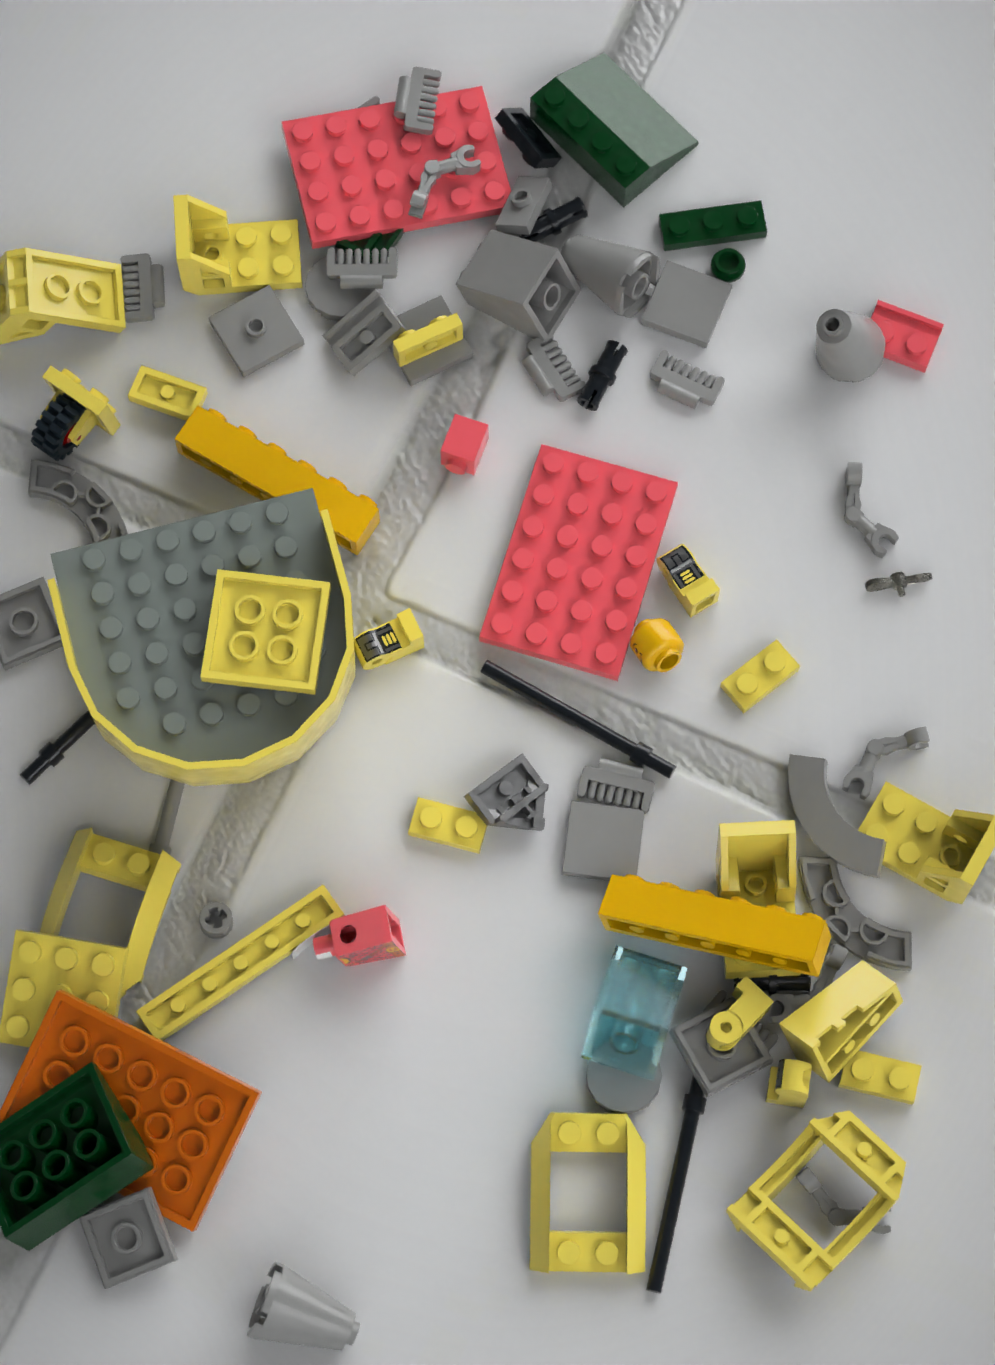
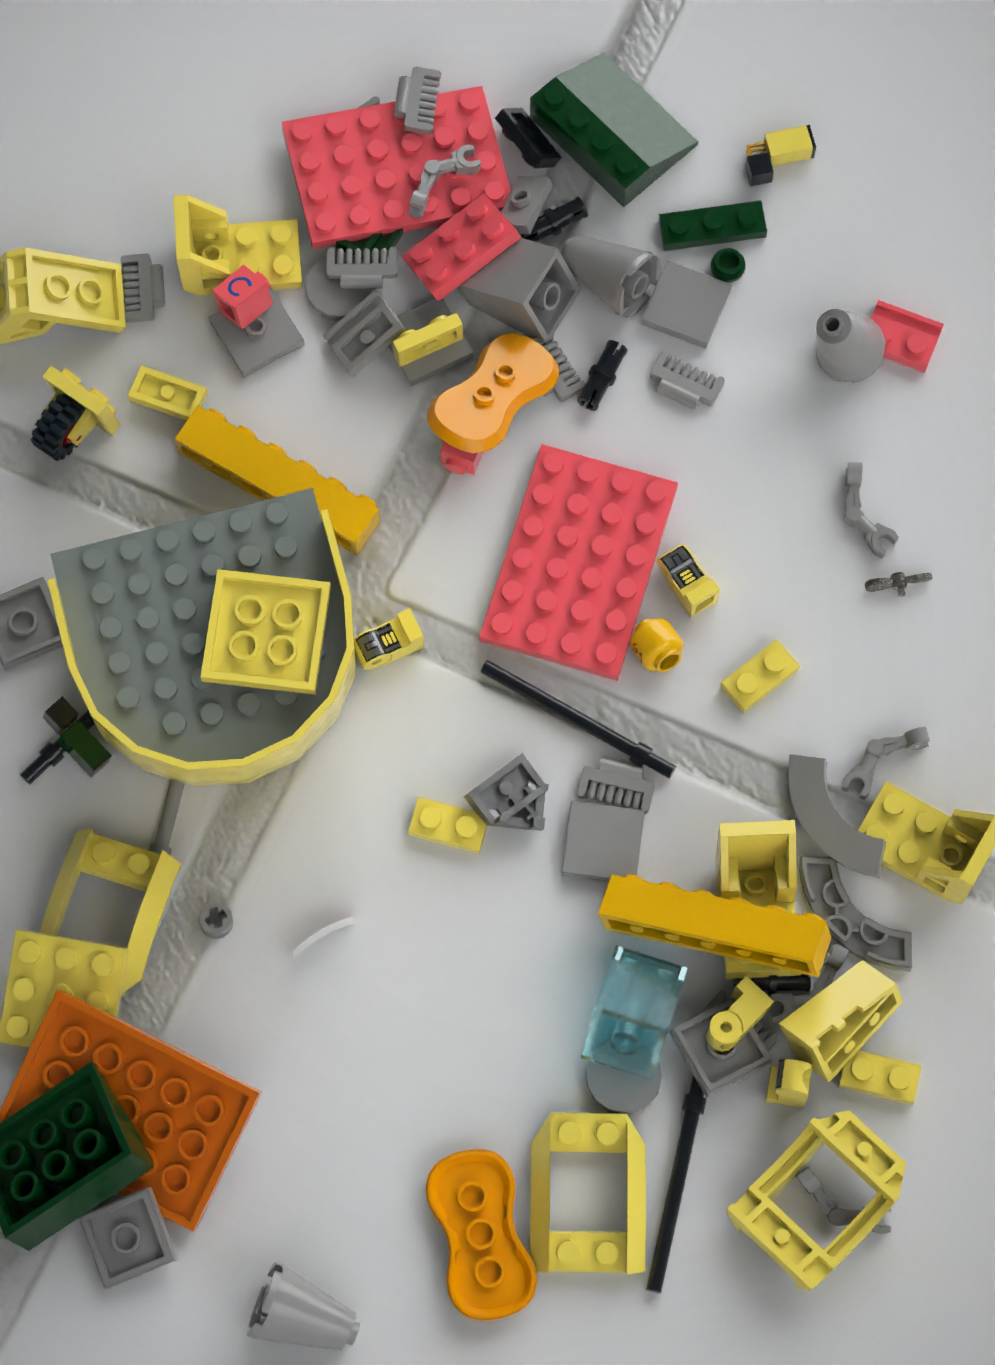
light grey tile [28,459,128,543] -> none
light yellow plate [136,885,345,1041] -> none
coral torso [313,905,406,966] -> none
none -> piece [42,696,112,778]
none -> coral brick [212,265,273,330]
none -> coral plate [401,193,522,302]
none -> light orange plate [426,1149,537,1321]
none -> light orange plate [427,333,559,453]
none -> piece [745,124,816,187]

